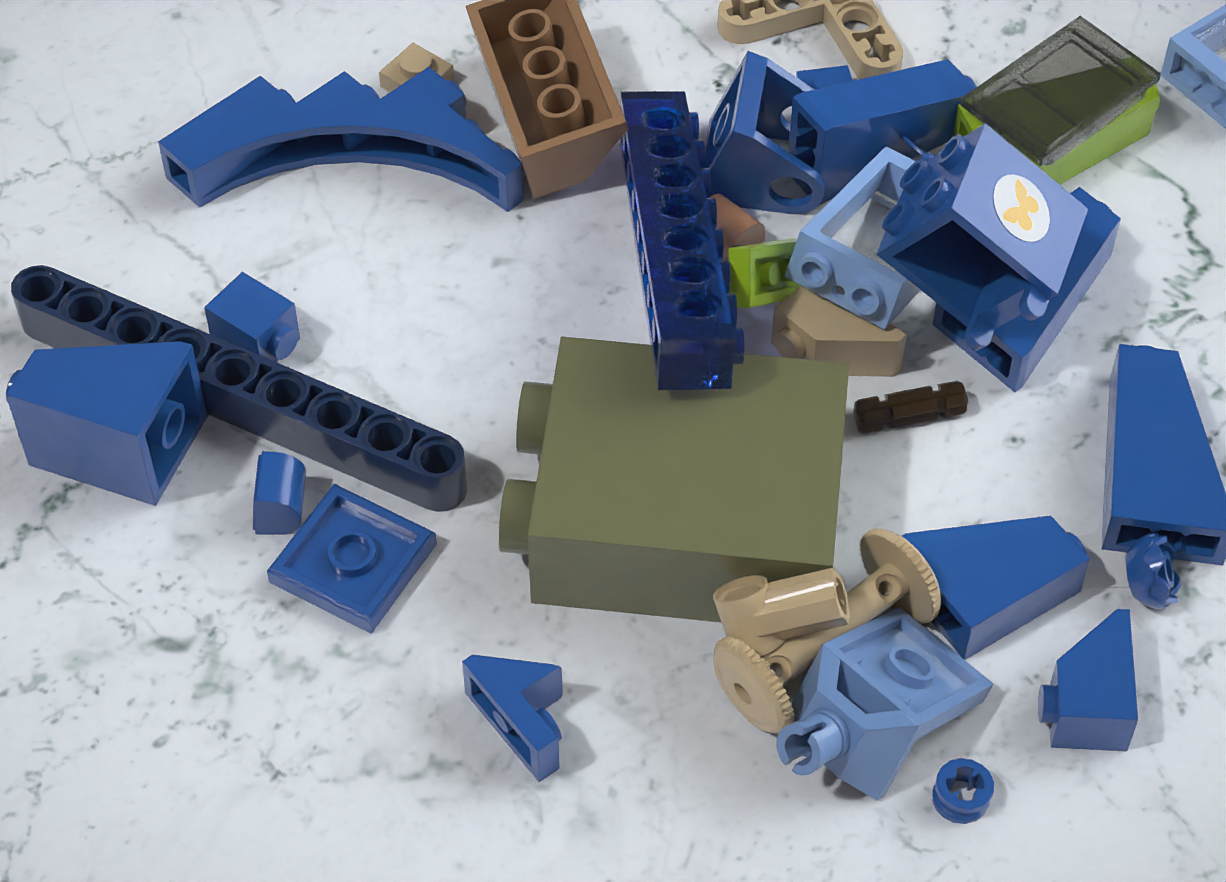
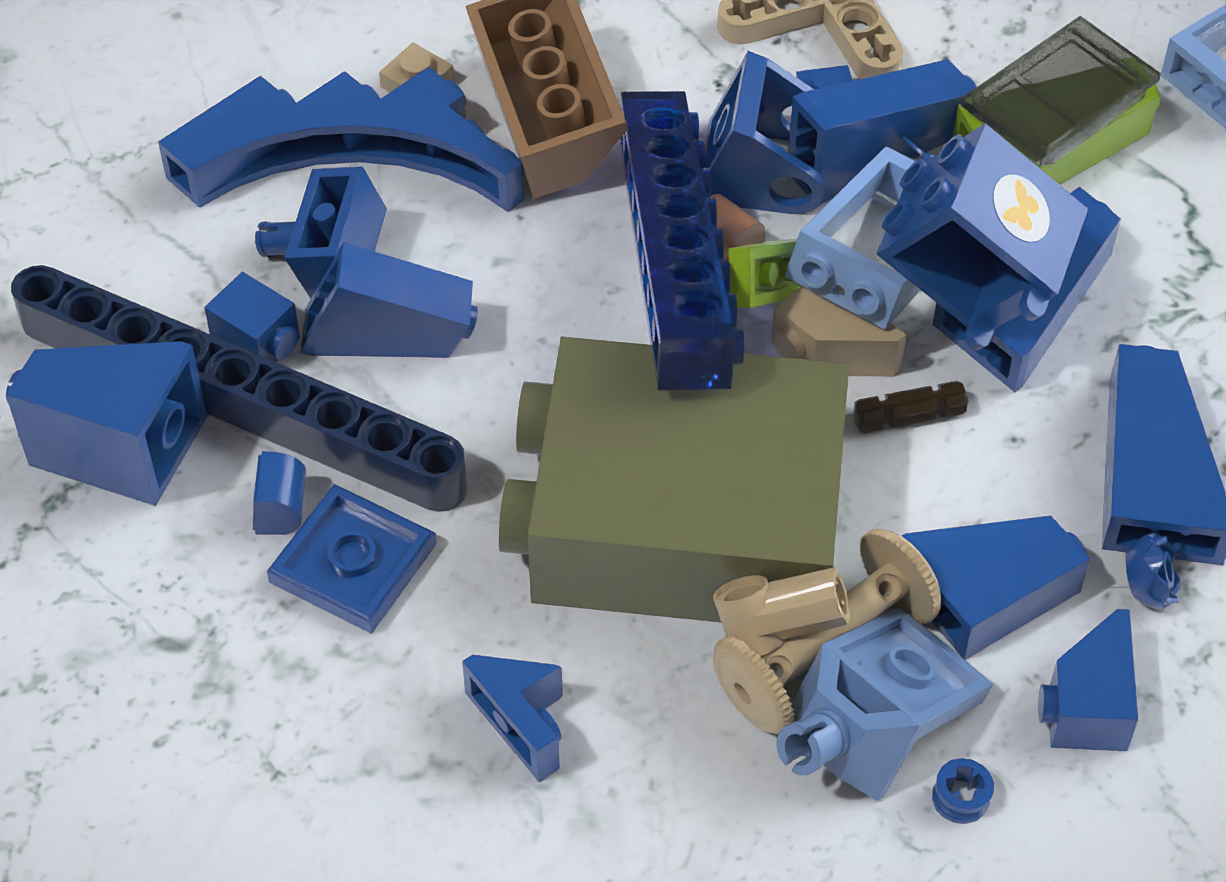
none -> blue brick [255,166,387,299]
none -> blue slope [300,242,478,358]

